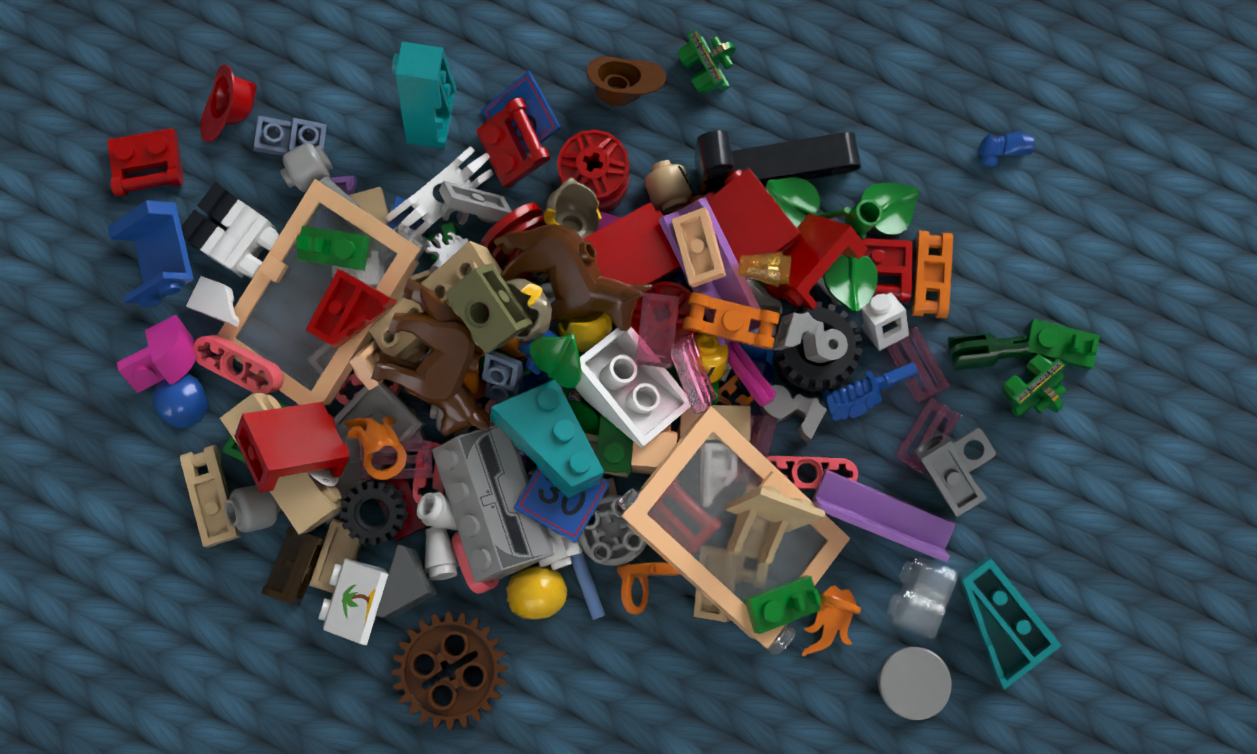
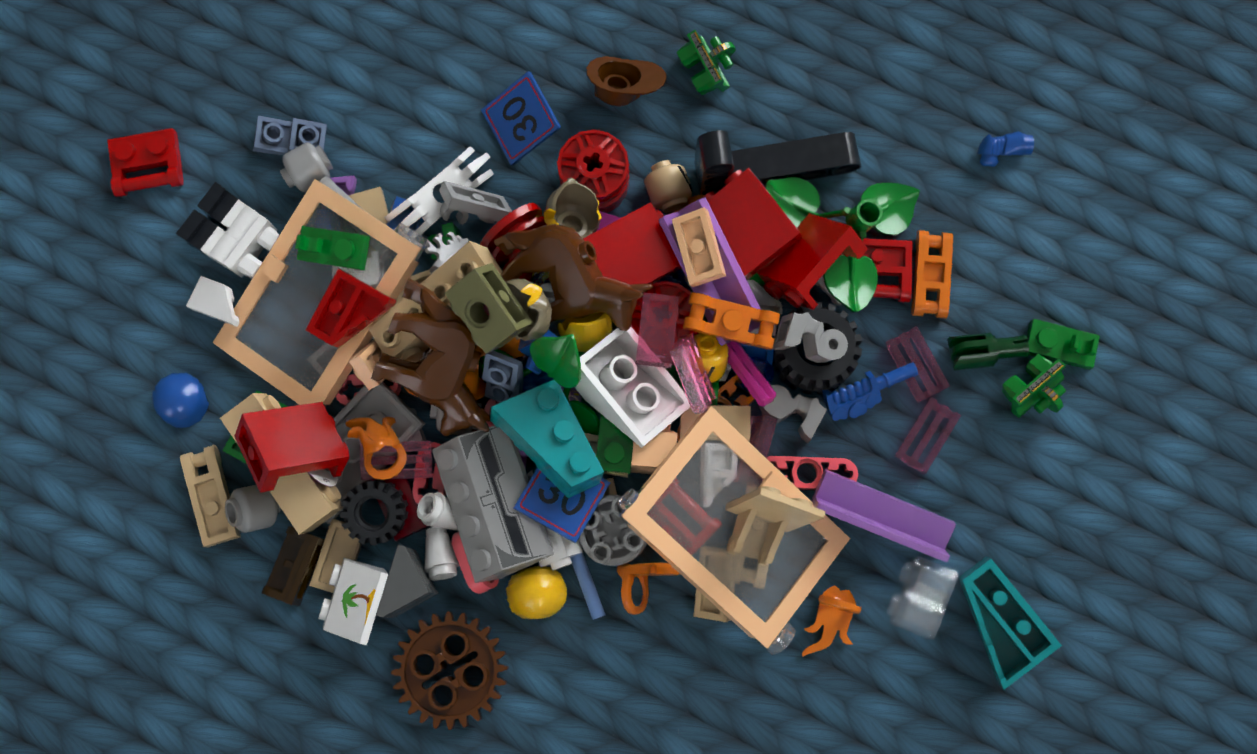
blue panel [107,200,194,307] -> none
dark pink brick [117,314,196,393] -> none
coral beam [193,335,283,394] -> none
red piece [200,64,257,143] -> none
teal wedge [392,42,457,149] -> none
red plate [475,98,551,188] -> none
clear yellow cone [738,252,791,287] -> none
green plate [744,575,822,634] -> none
white brick [861,292,909,351] -> none
light grey tile [877,647,952,720] -> none
dark grey piece [915,428,996,517] -> none

